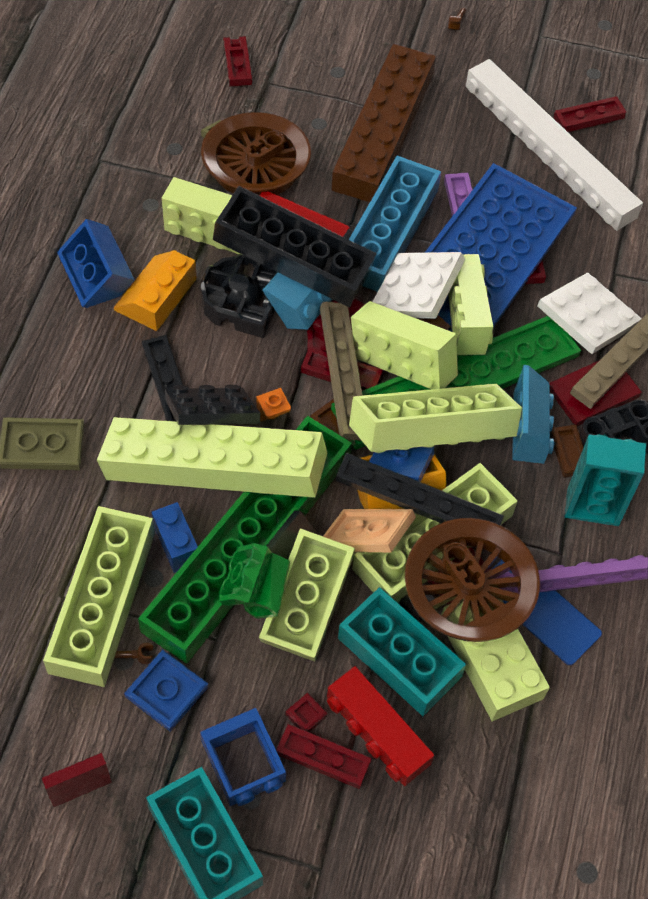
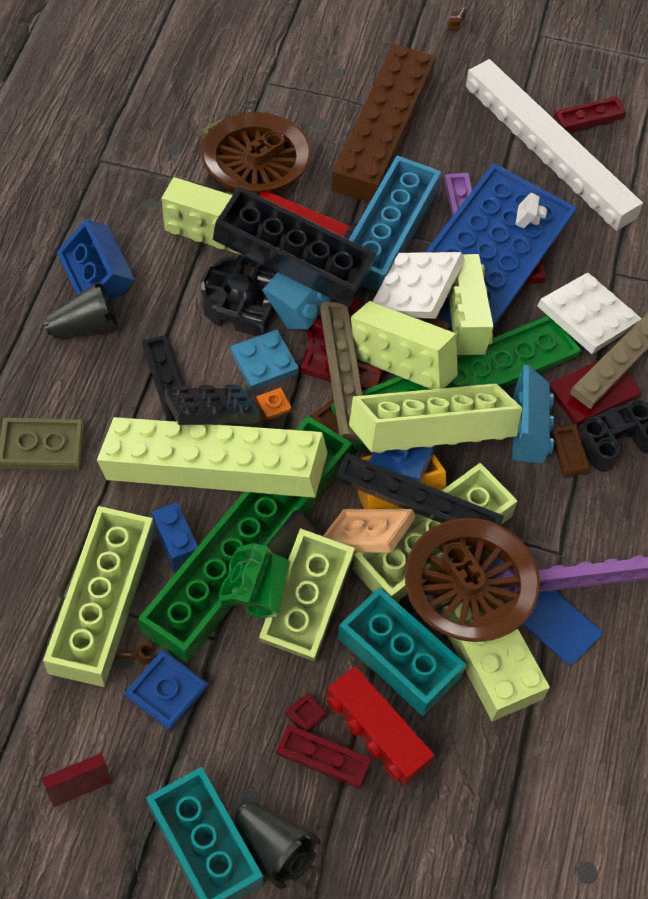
light orange slope [114,250,197,331] -> none
blue window [200,708,286,806] -> none
dark red plate [223,36,252,87] -> none
teal brick [565,435,646,526] -> none
none -> pearl dark grey cone [44,282,119,339]
none -> dark azure plate [230,329,299,391]
none -> pearl dark grey cone [235,802,321,889]
none -> white tile [515,193,547,228]

